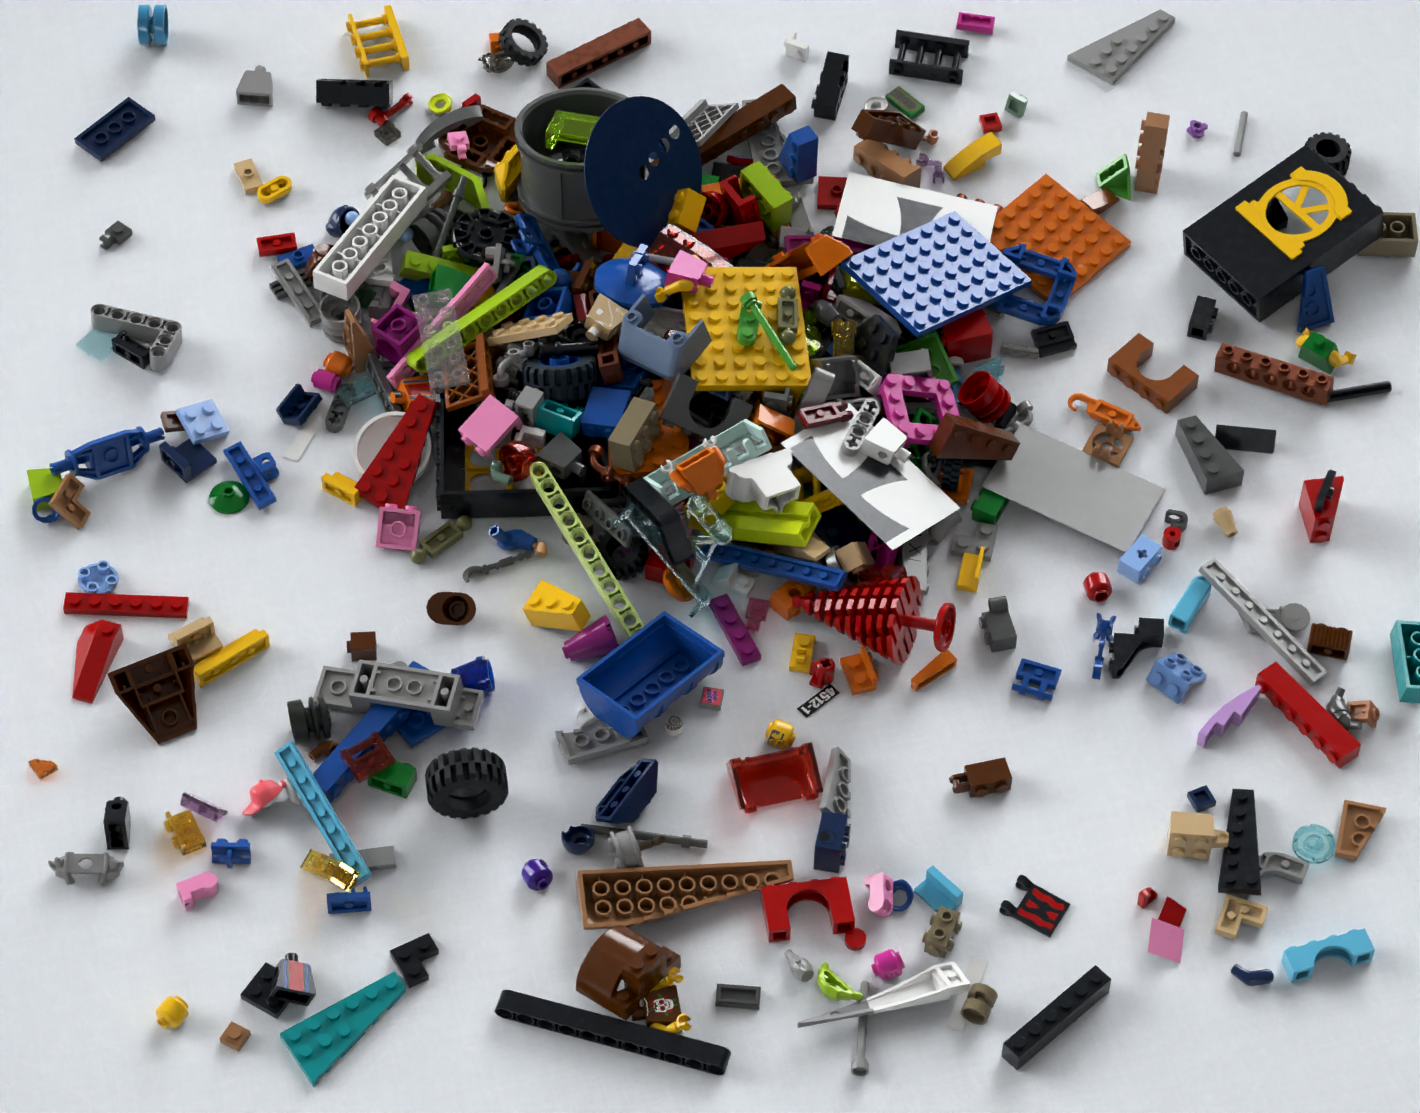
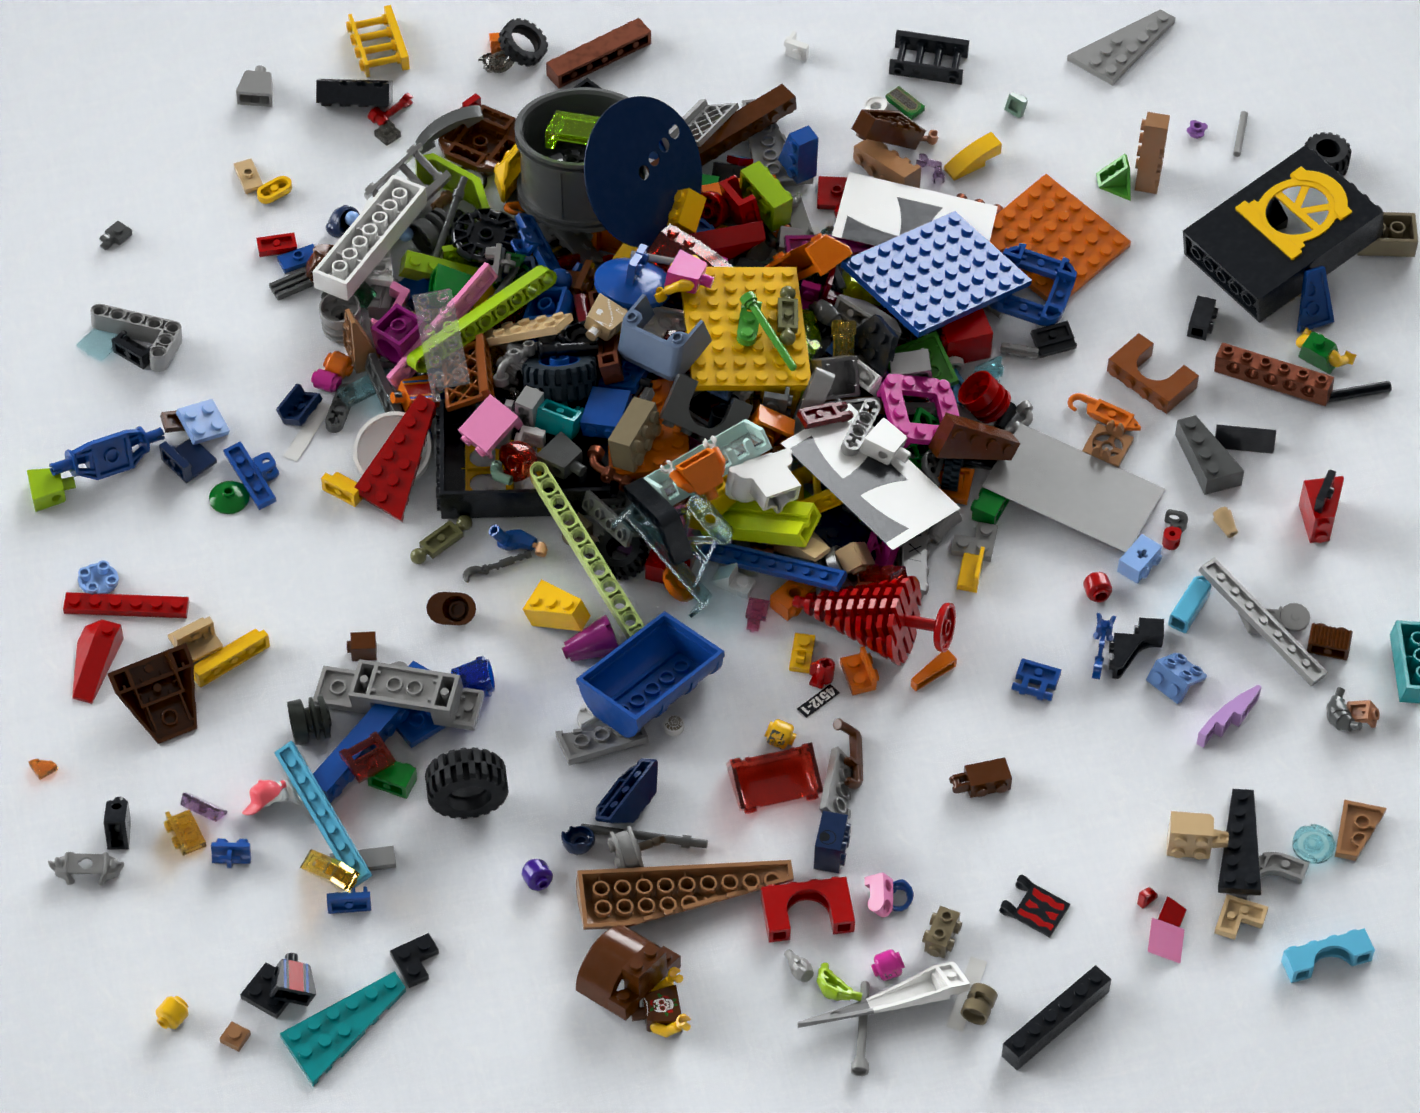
blue piece [32,497,61,523] -> none
medium nougat plate [48,473,91,530] -> none
dark blue plate [74,97,156,162] -> none
dark azure wheel [137,5,168,45] -> none
bright pink leg [176,872,219,910] -> none
light grey tile [271,258,322,327] -> none
dark orange arm [308,741,339,761] -> none
bright pink plate [376,503,422,551] -> none
neon yellow piece [428,93,452,114] -> none
bright pink plate [447,131,470,160] -> none
black beam [495,990,731,1075] -> none
tile [700,687,724,710] -> none
magenta plate [708,594,761,666] -> none
dark grey tile [715,984,761,1010] -> none
black wedge [811,51,849,121] -> none
red tile [844,928,866,951] -> none
medium azure panel [914,865,963,912] -> none
dark pink plate [956,12,995,34] -> none
red plate [979,112,1002,134] -> none
dark grey hinge [979,596,1017,653] -> none
slope [1080,188,1120,215] -> none
dark blue plate [1187,785,1216,813] -> none
dark blue arm [1231,964,1274,986] -> none
red brick [1255,662,1361,769] -> none
none -> reddish brown piece [833,718,863,789]

